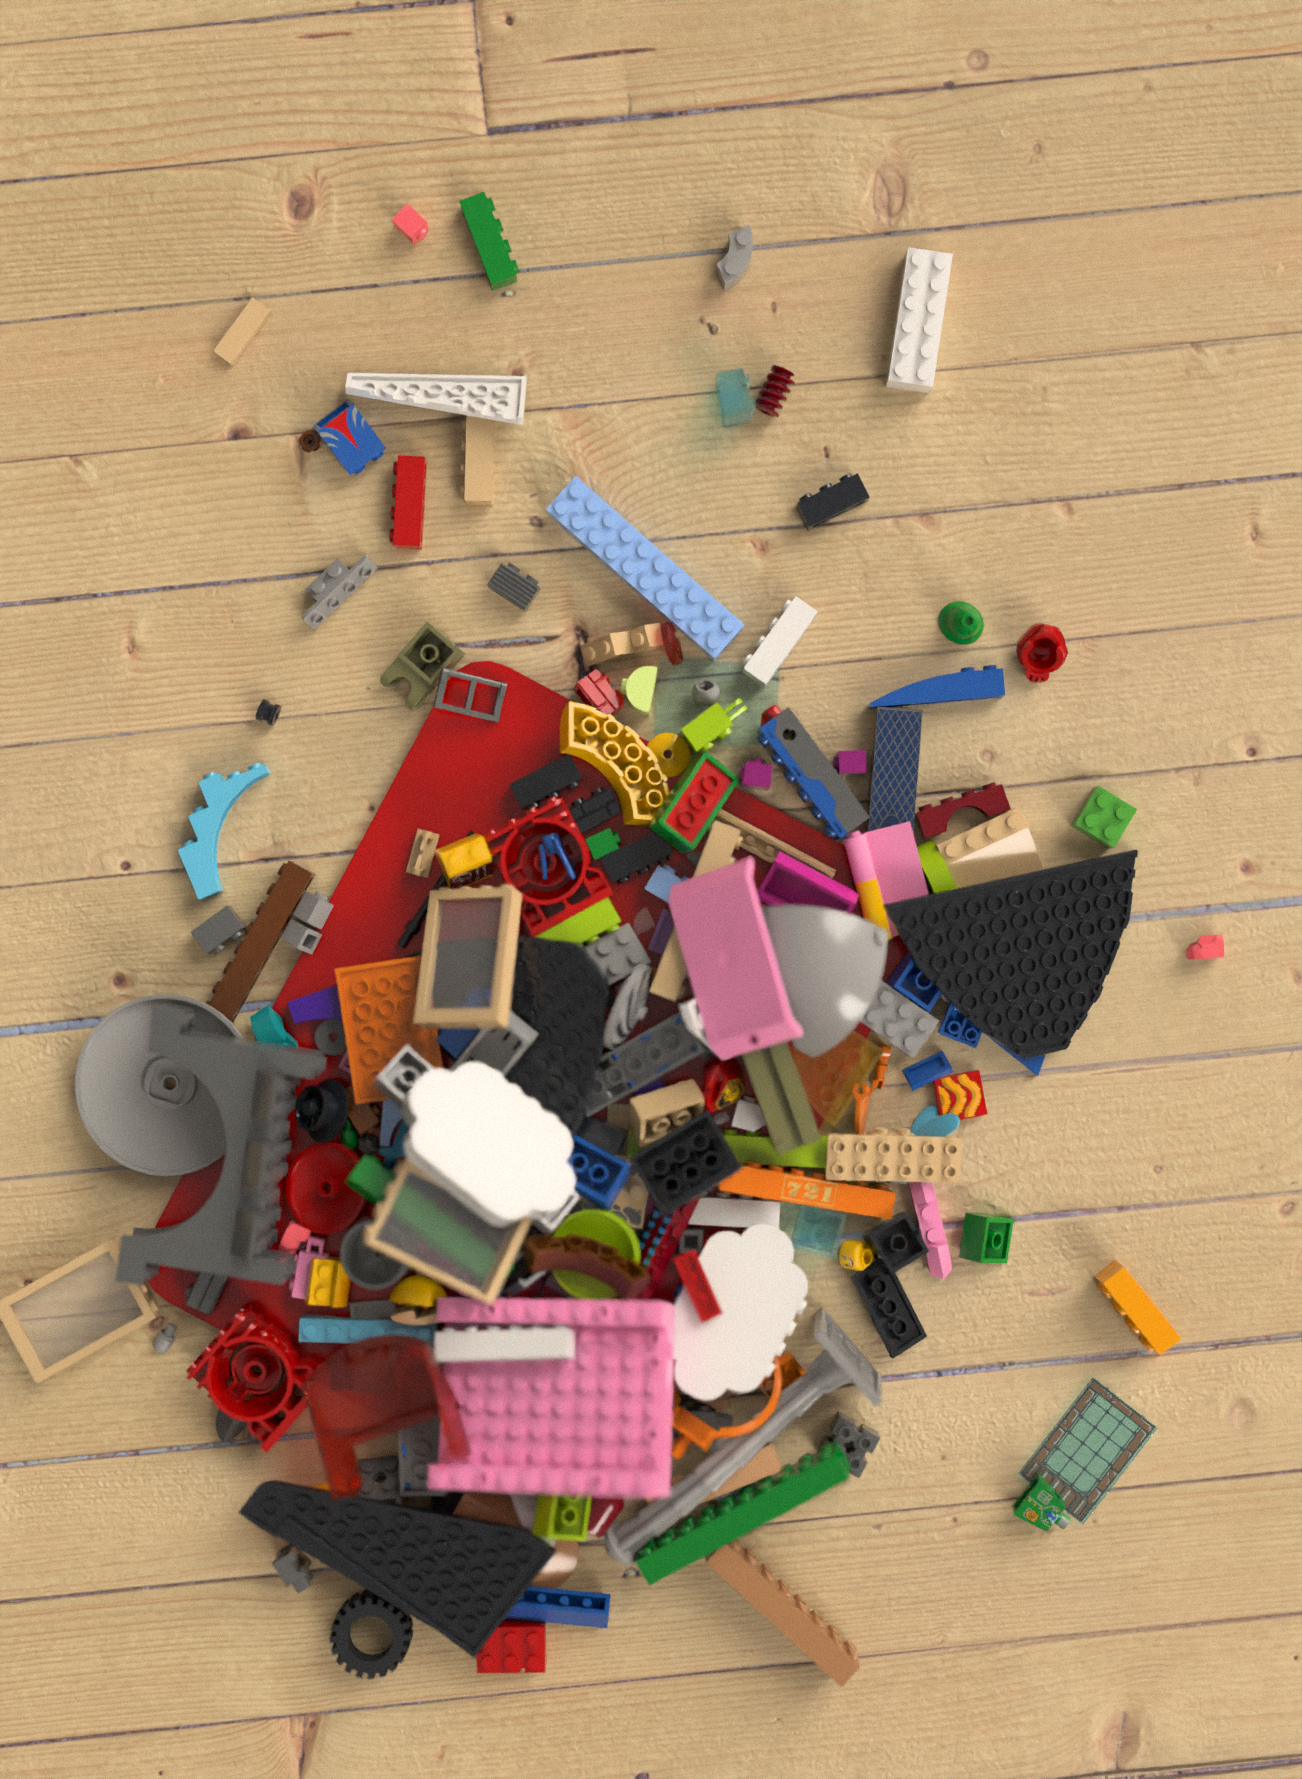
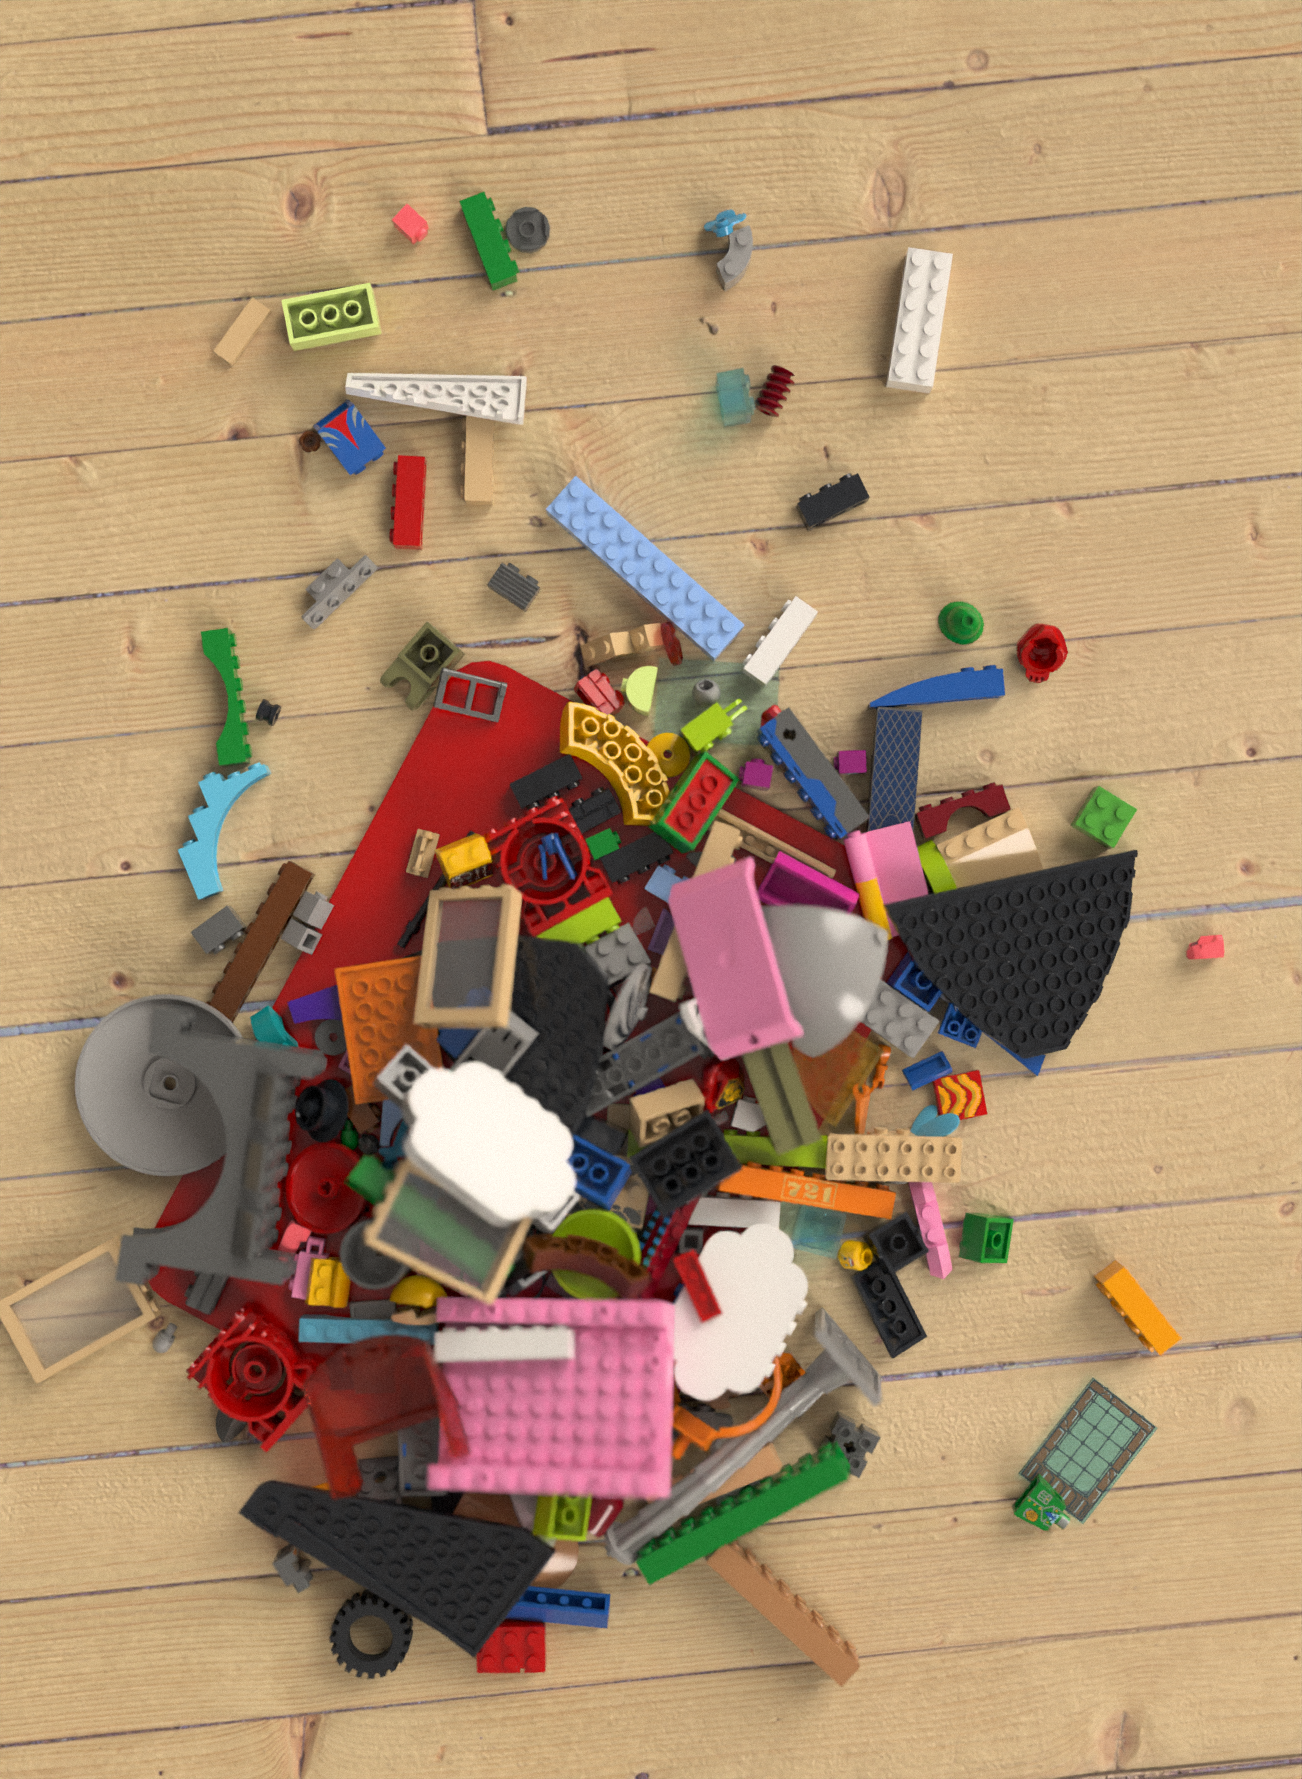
none -> green arch [201,628,252,767]
none -> yellowish green brick [281,283,382,351]
none -> dark grey tile [506,207,550,253]
none -> dark azure plate [704,210,747,237]

